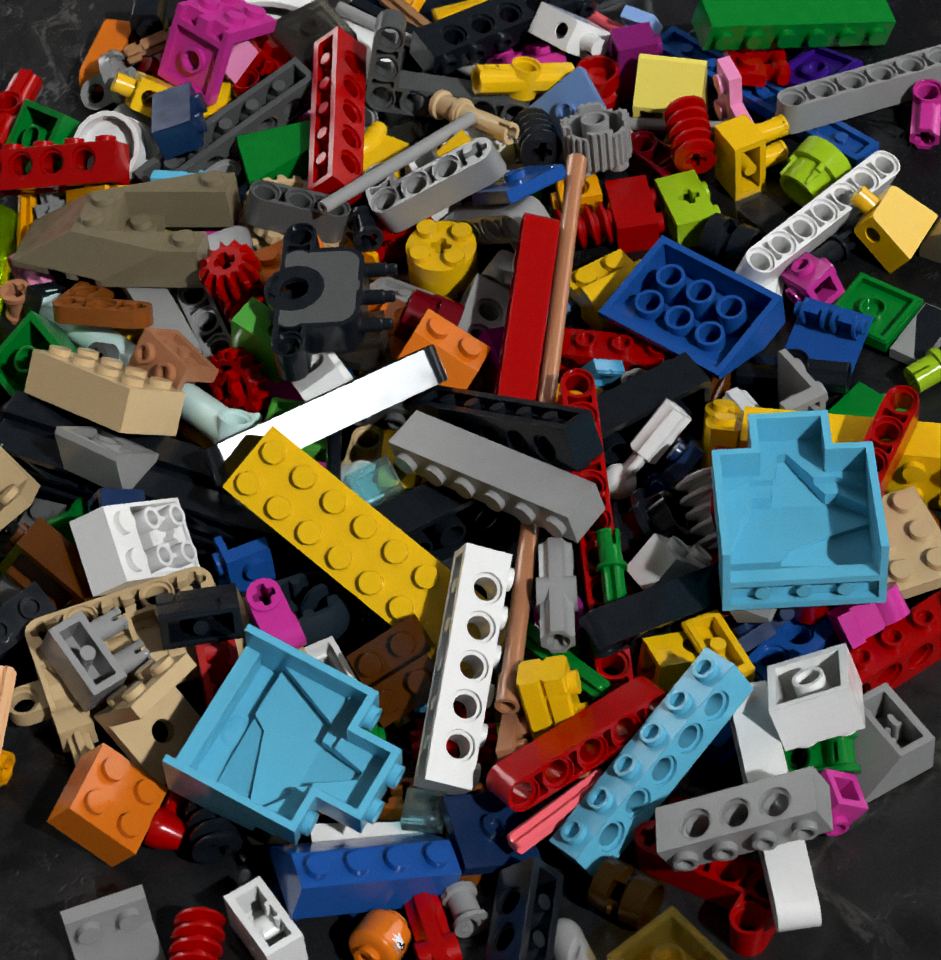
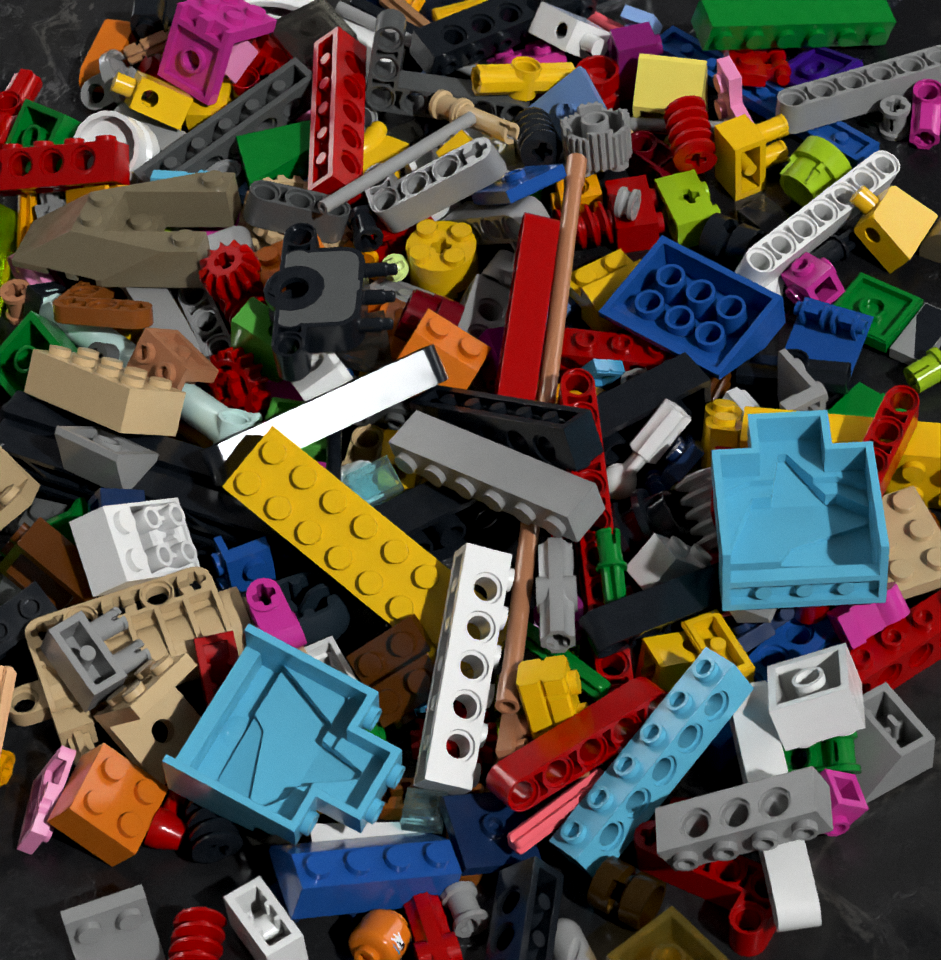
dark blue brick [151,82,207,160] -> none
black brick [155,583,244,650] -> none
none -> bright pink wing [17,745,76,855]
none -> yellowish green axle [382,253,409,282]
none -> light grey bush [614,186,641,221]
none -> light grey bush [879,95,911,141]

